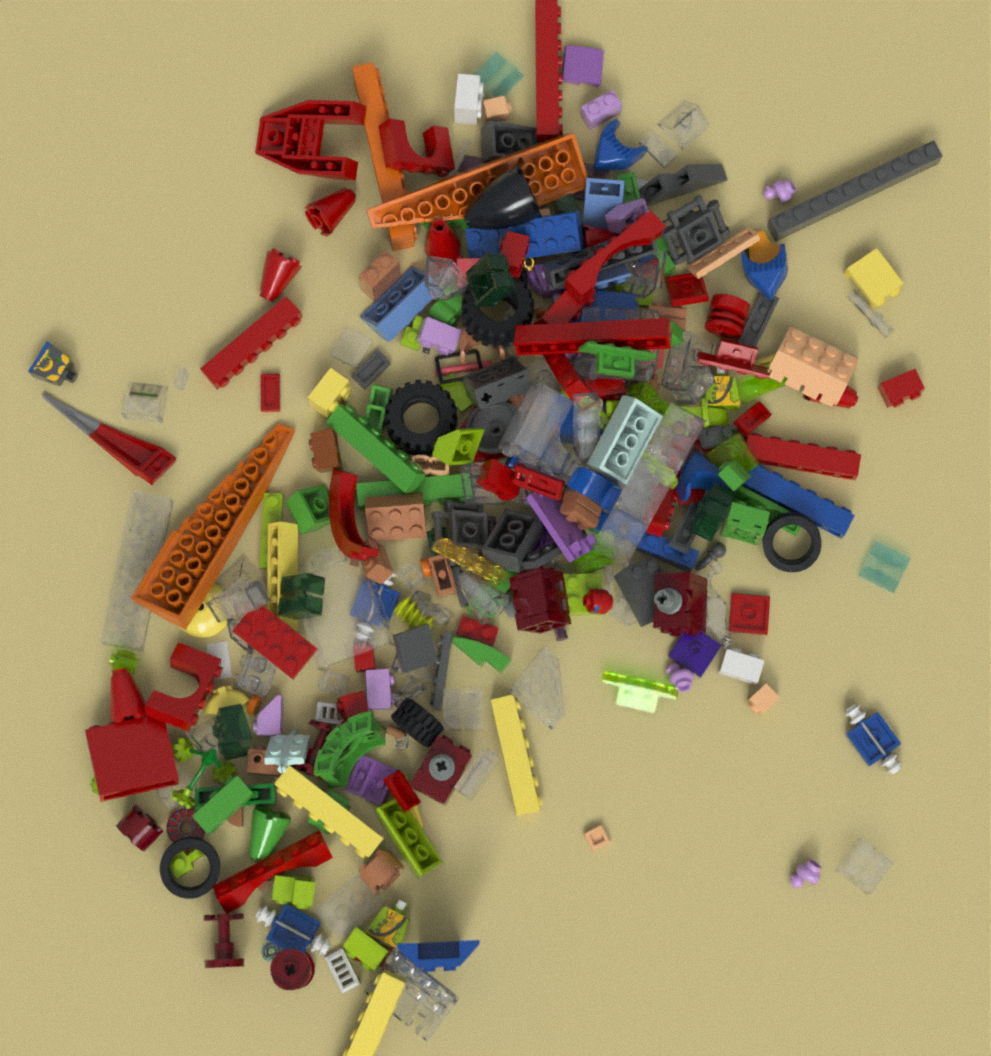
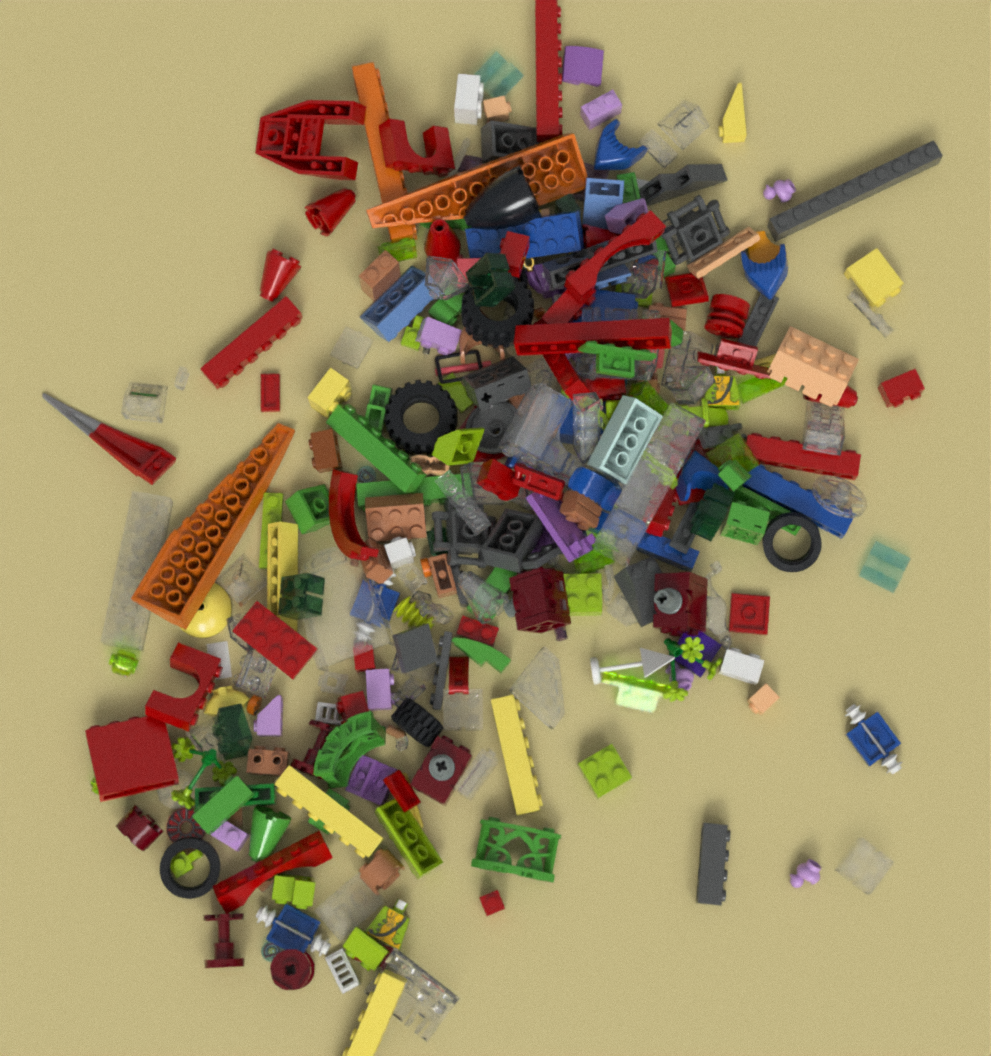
torso [28,341,78,386] -> none
red cone [110,668,146,723] -> none
clear brick [206,580,270,623] -> none
light aqua plate [264,728,311,773] -> none
dark grey tile [351,350,391,390] -> none
blue wedge [397,940,480,972] -> none
clear yellow plate [431,537,509,586] -> none
red head [583,588,613,614] -> none
light nougat tile [584,824,610,851] -> none
dark grey bar [696,543,726,571] -> none
red plate [733,401,772,437] -> none
none -> lavender brick [211,821,250,852]
none -> clear light blue tile [357,466,376,483]
none -> clear neon green plate [378,238,417,262]
none -> white brick [384,537,416,570]
none -> clear plate [435,470,491,536]
none -> red plate [449,656,469,695]
none -> bright green fence [471,817,561,883]
none -> red brick [479,890,505,916]
none -> lime brick [577,744,632,799]
none -> white piece [590,648,675,685]
none -> lime plant [663,637,723,702]
none -> dark grey brick [696,823,731,906]
none -> light yellow slope [718,83,747,143]
none -> clear slope [802,402,845,456]
none -> clear wheel [812,475,867,518]

